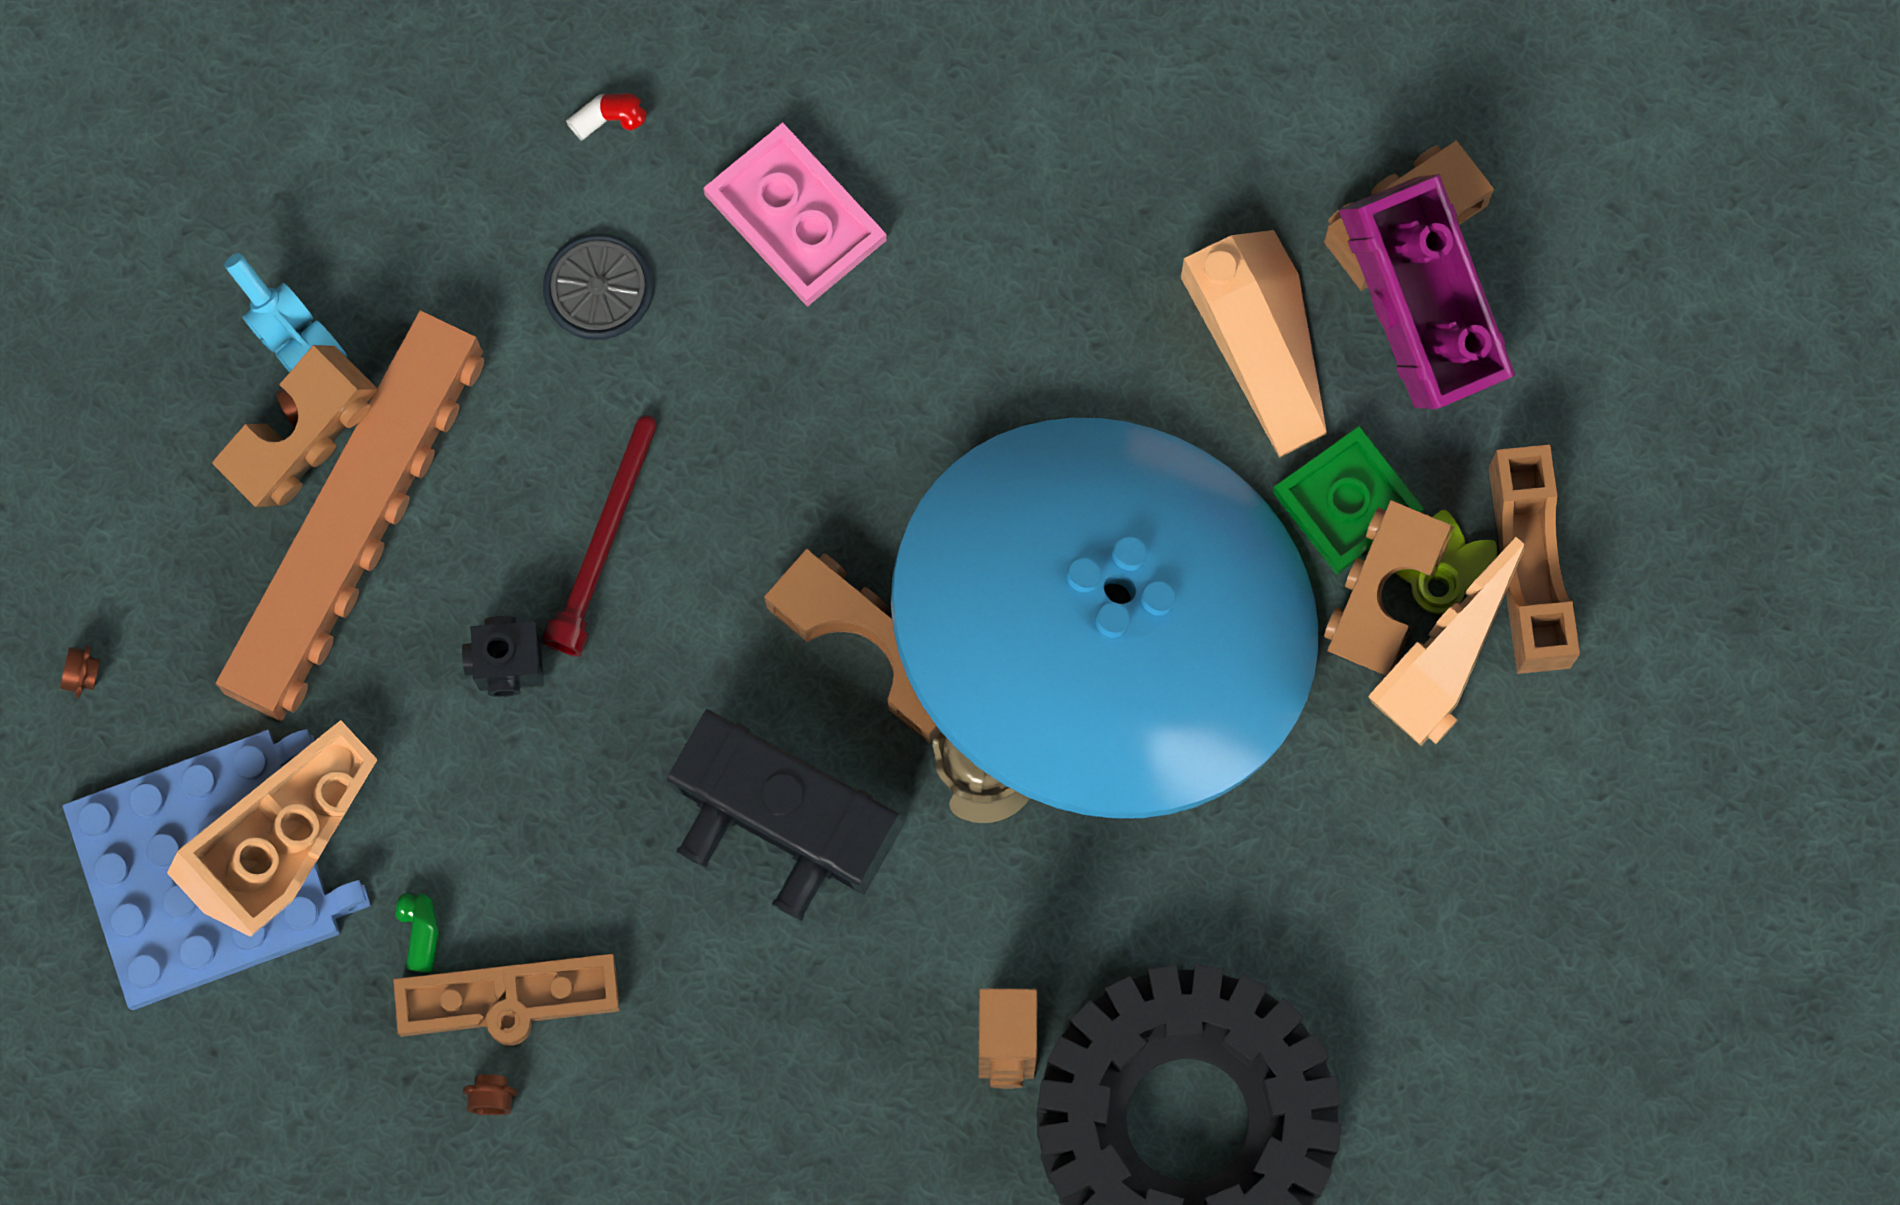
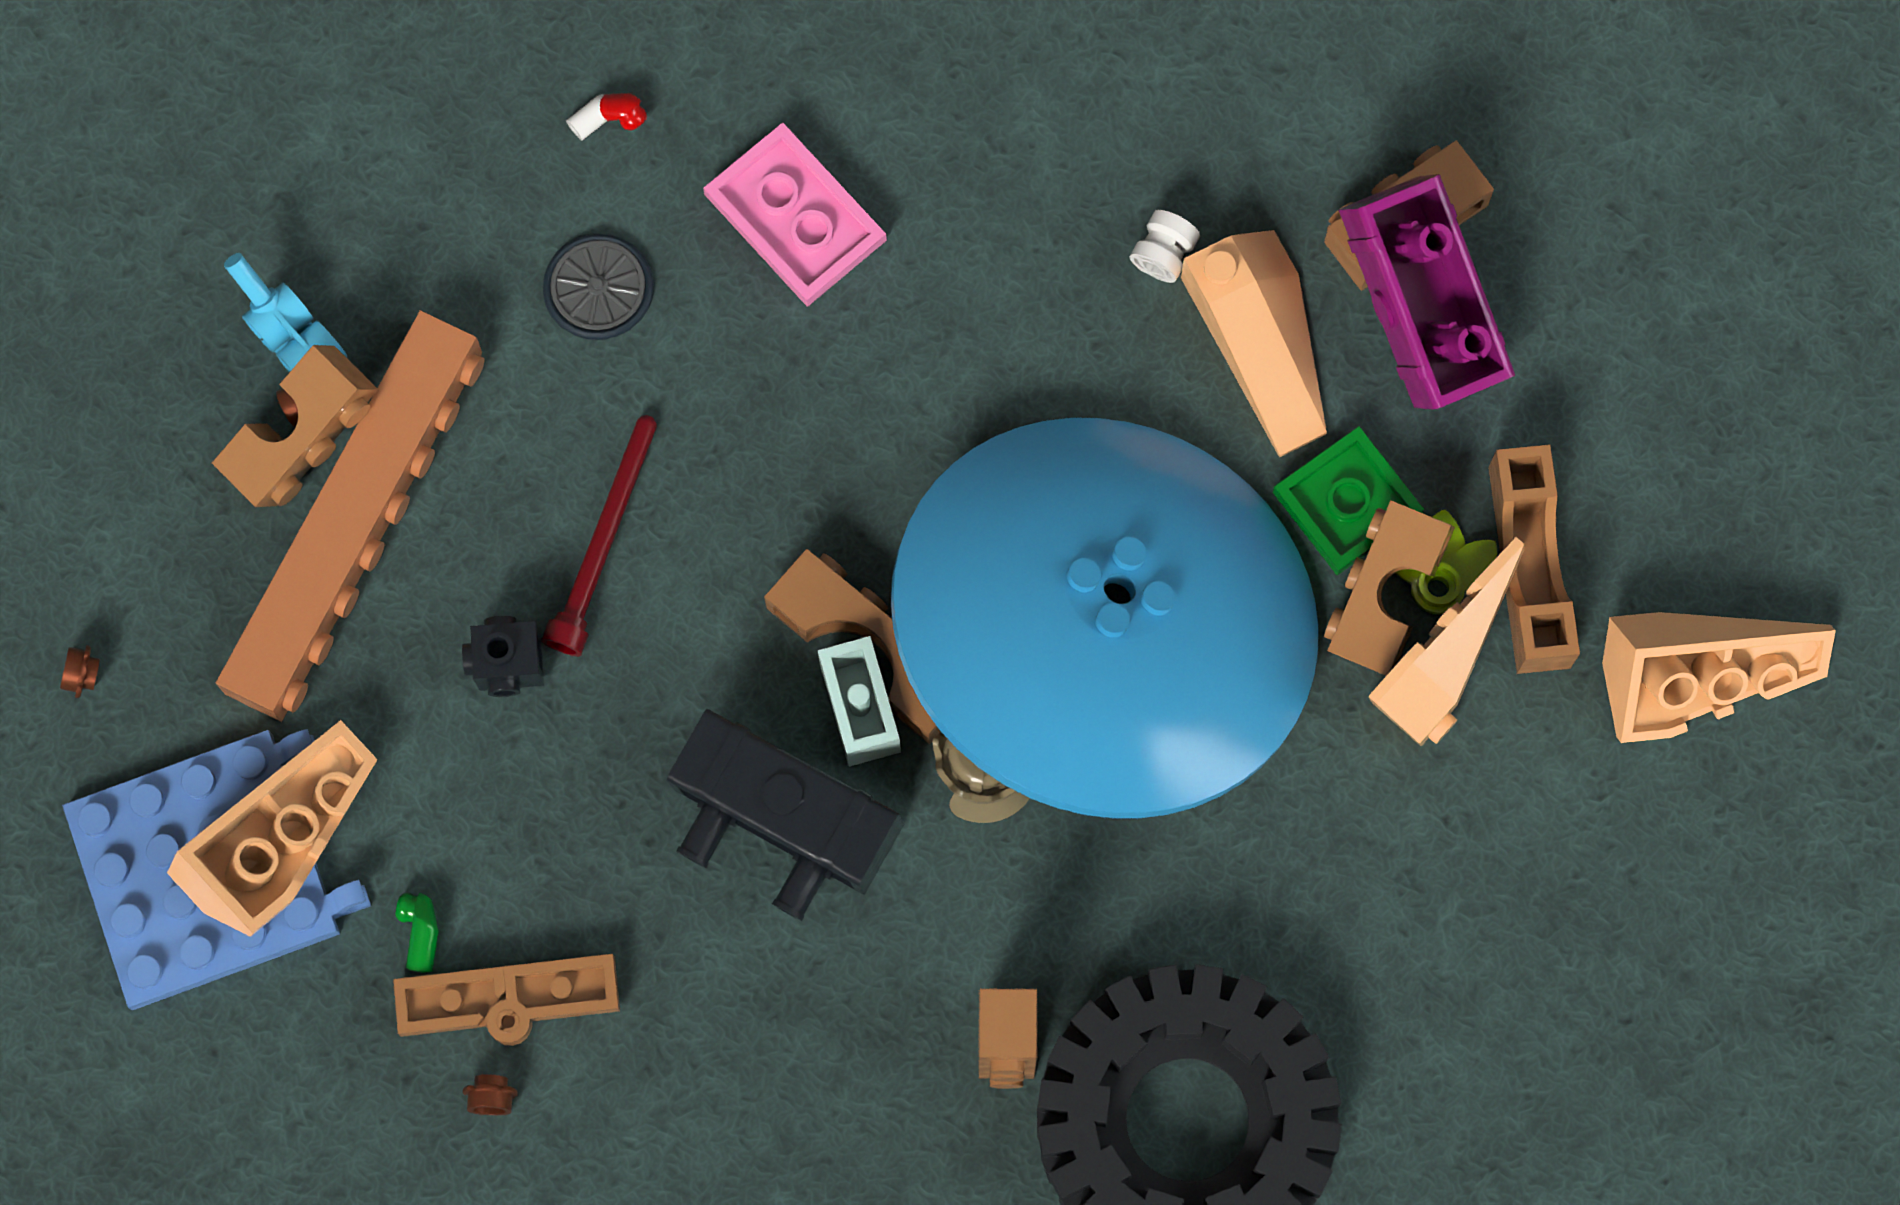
none -> light aqua brick [818,636,901,767]
none -> white wheel [1129,210,1200,283]
none -> light nougat wedge [1602,612,1836,743]

